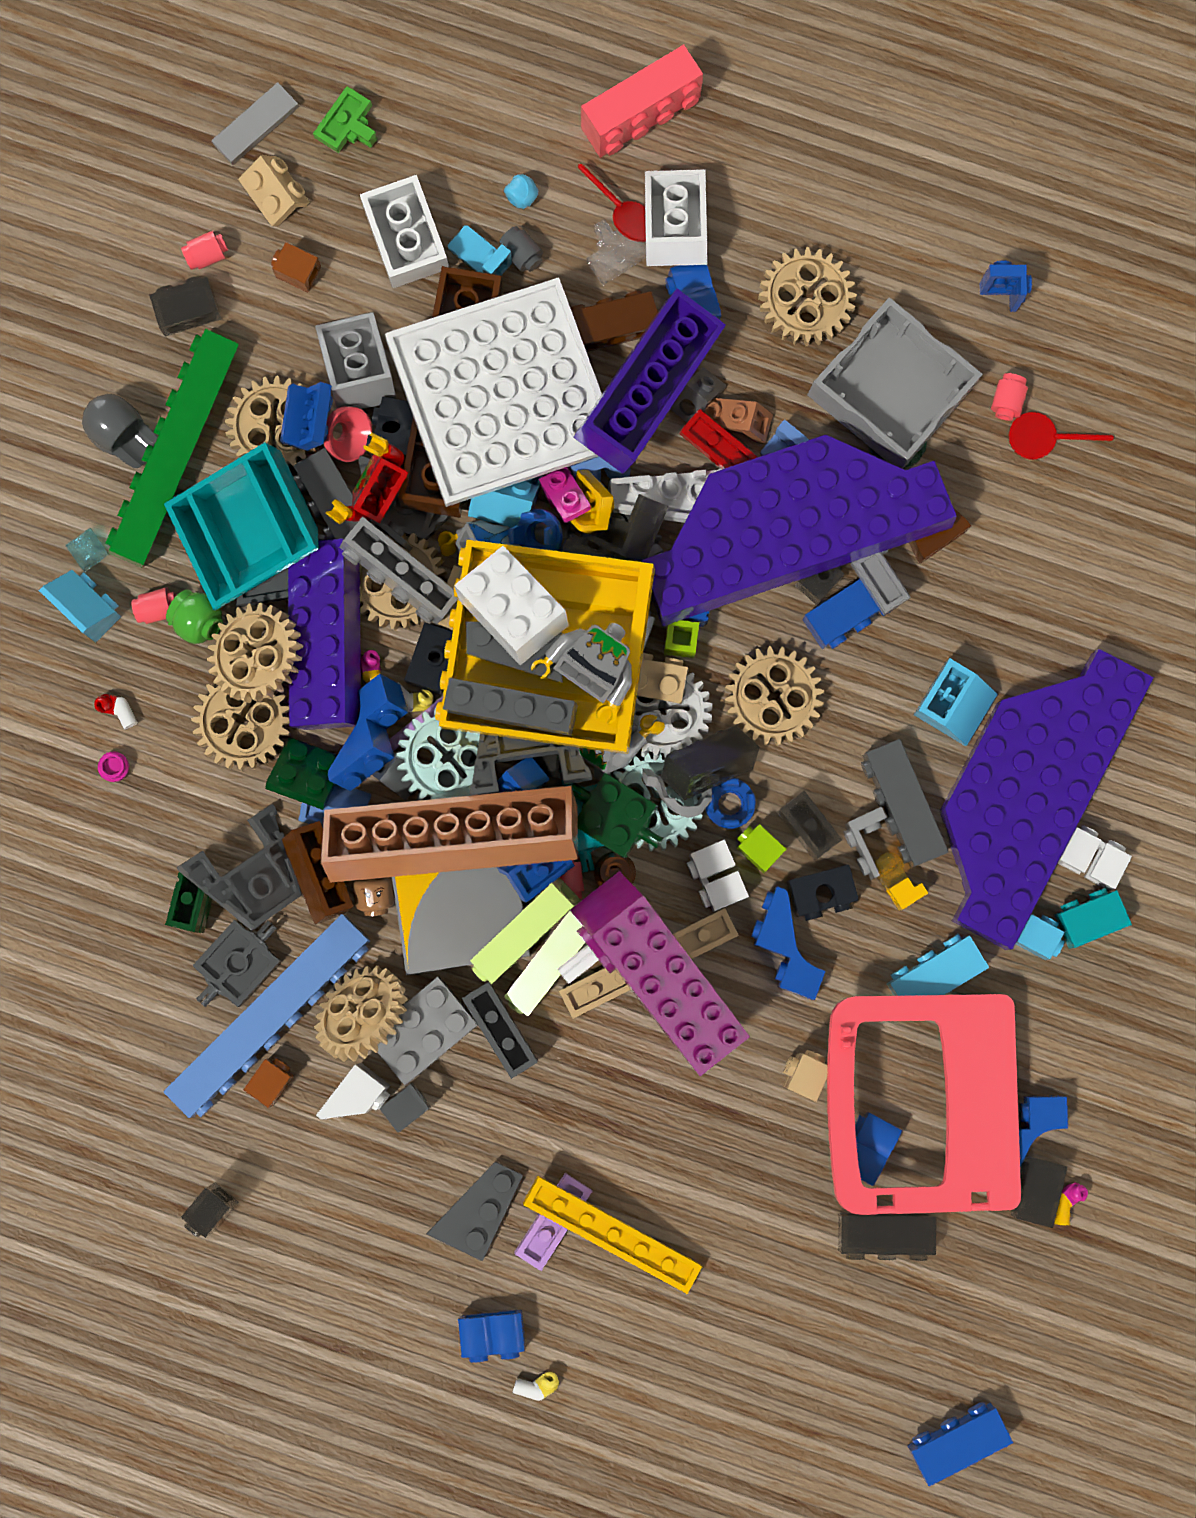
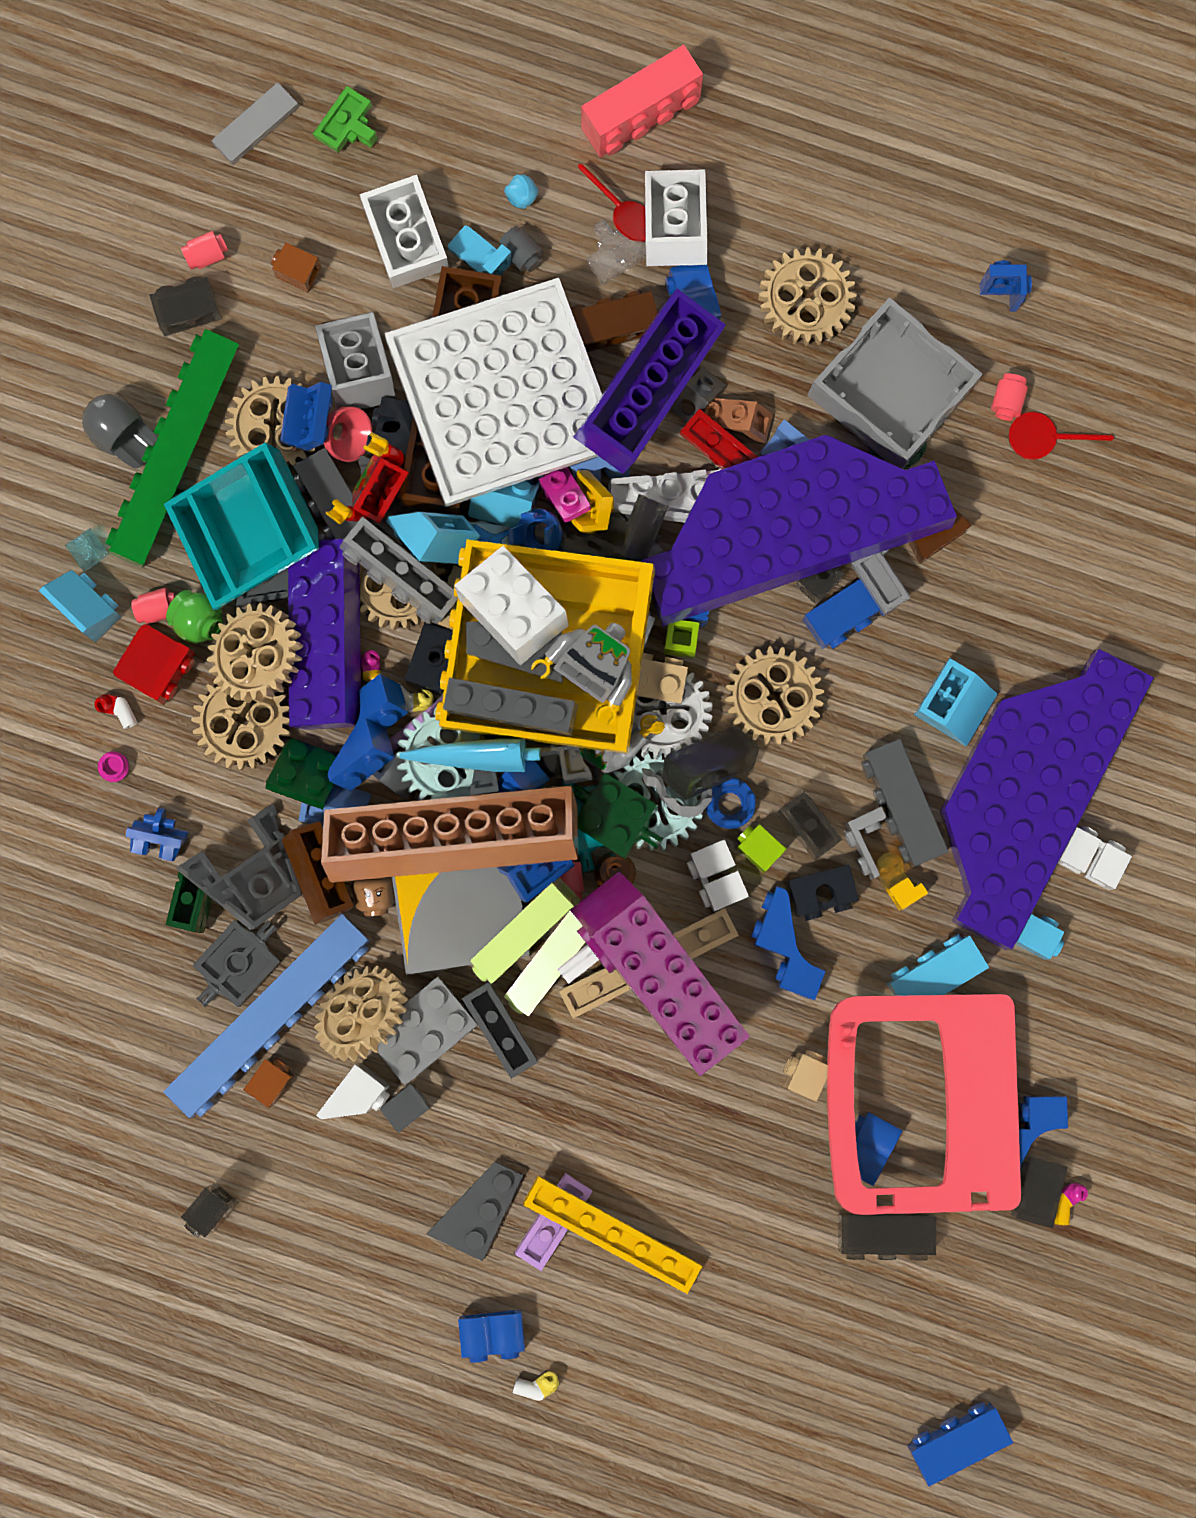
tan bracket [238,155,310,226] -> none
teal brick [1054,888,1132,949] -> none
none -> red bracket [113,624,196,705]
none -> blue hips [125,808,189,861]
none -> medium azure slope [386,512,480,564]
none -> medium azure piece [400,738,541,772]

